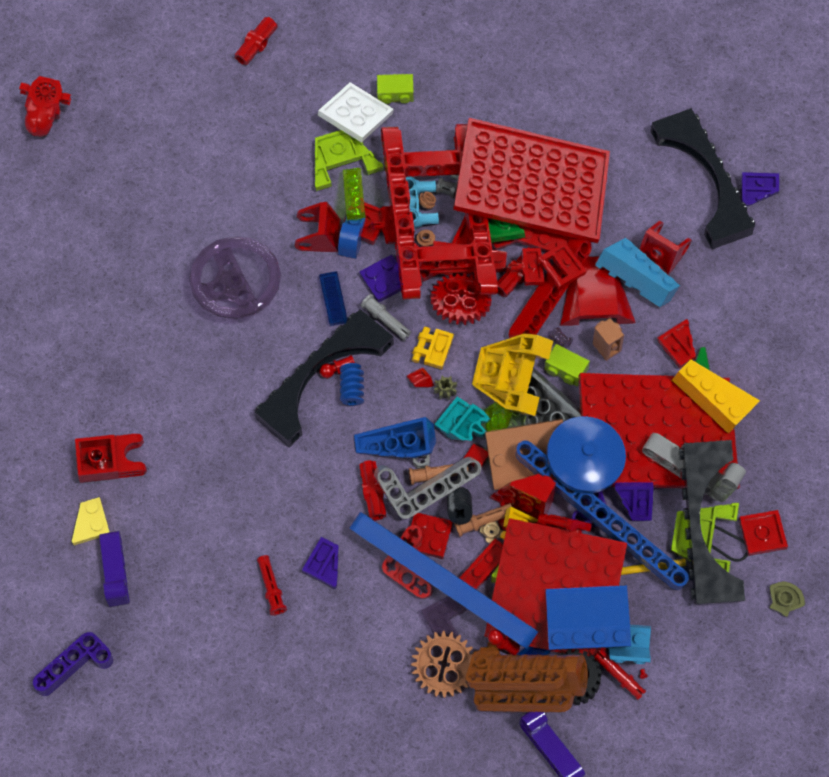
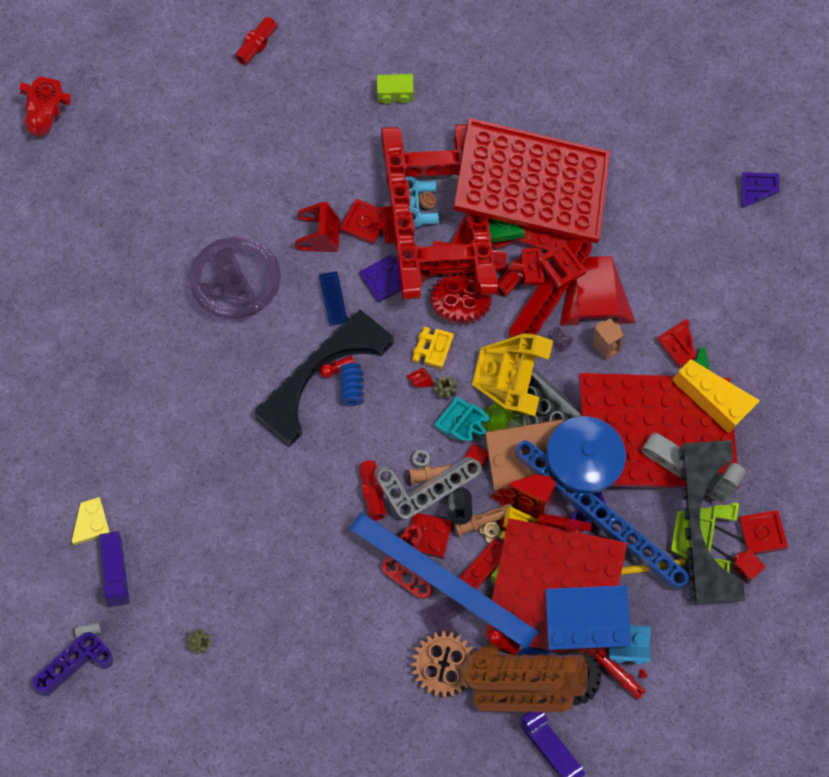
red brick [75,434,147,483] -> none
red pin [257,555,287,616] -> none
dark purple wing [302,537,339,589] -> none
lime wing [315,130,384,191] -> none
white plate [318,83,393,143] -> none
blue brick [338,213,366,259] -> none
clear neon green plate [343,168,366,220] -> none
blue wedge [354,417,436,458] -> none
light grey pin [361,294,411,341] -> none
nougat plate [417,230,435,247] -> none
dark grey bush [436,178,457,198] -> none
lime piece [544,344,590,387] -> none
dark azure wedge [595,238,680,307] -> none
dark purple wing [615,482,654,521] -> none
red hose [639,221,692,275] -> none
black arch [650,108,755,249] -> none
olive animal [770,581,805,617] -> none
none -> light grey pin [75,622,101,639]
none -> olive gear [186,628,212,654]
none -> red brick [731,549,766,584]

